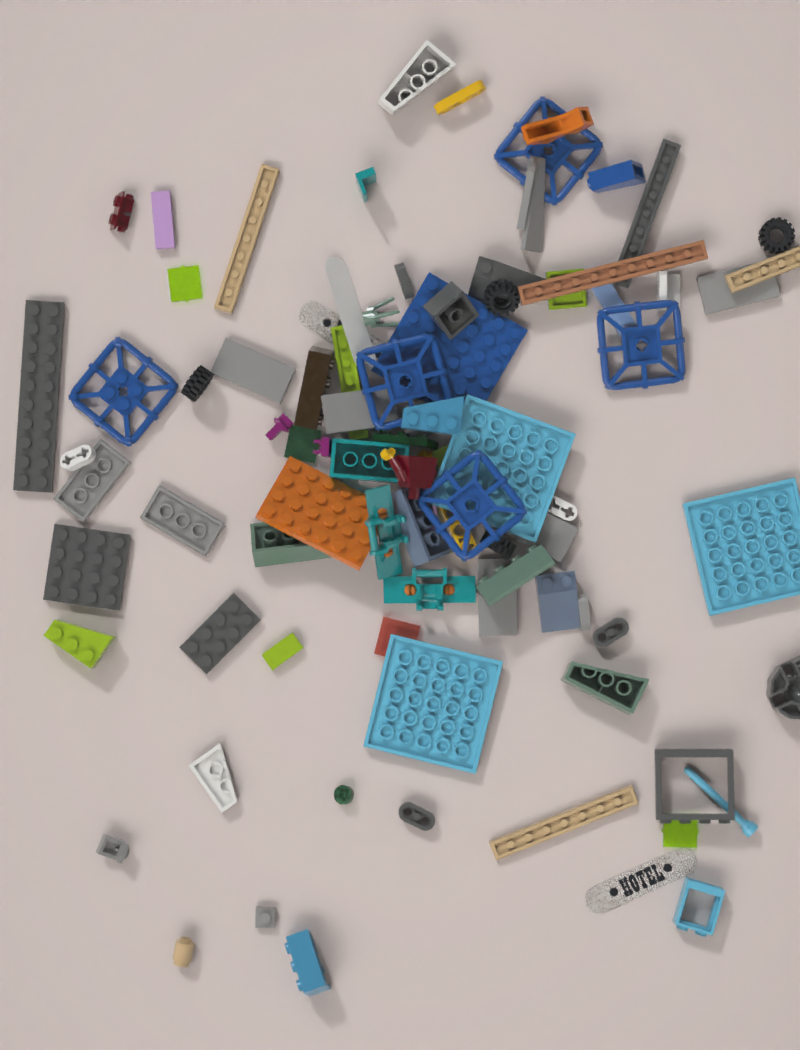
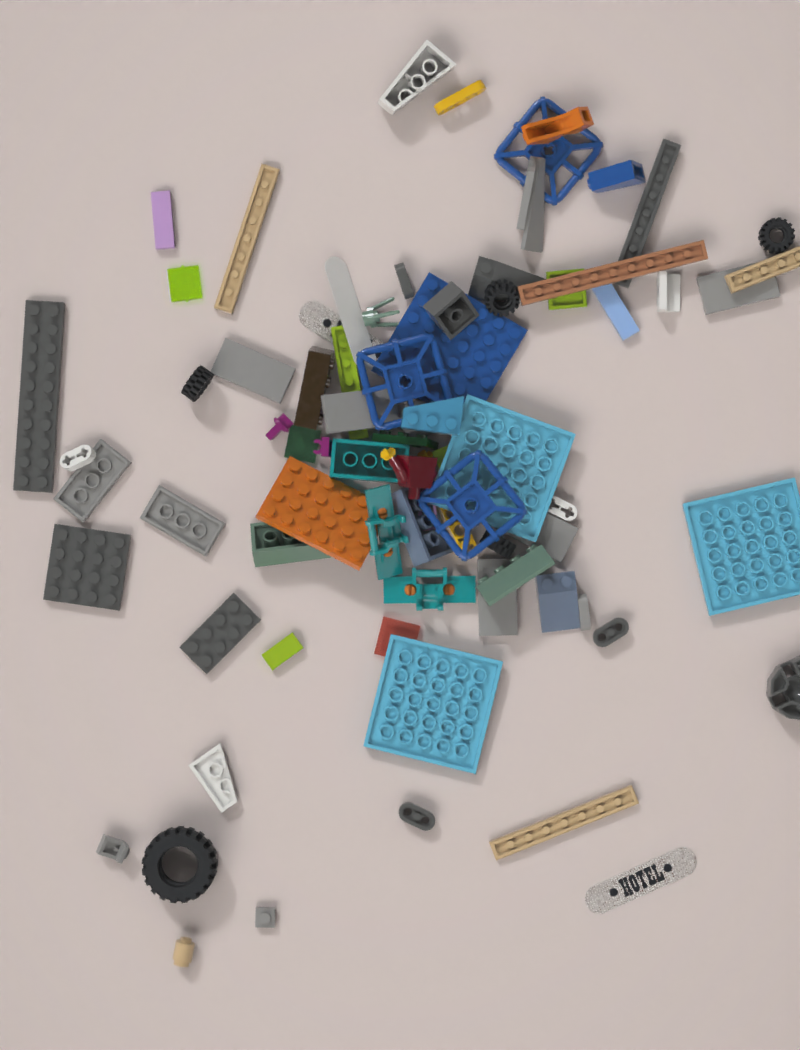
lime wedge [43,619,116,669] -> none
blue plate [68,337,179,447] -> none
dark red hinge [109,191,134,233] -> none
dark azure wedge [284,929,331,997] -> none
clear green tile [334,785,354,805] -> none
teal panel [355,167,376,202] -> none
sand green wedge [561,662,650,715] -> none
blue plate [596,300,686,390] -> none
dark grey window [654,749,735,824] -> none
clear neon green piece [661,820,699,848] -> none
medium azure window [673,877,725,937] -> none
medium azure piece [684,766,758,837] -> none
none -> black tyre [142,826,218,903]

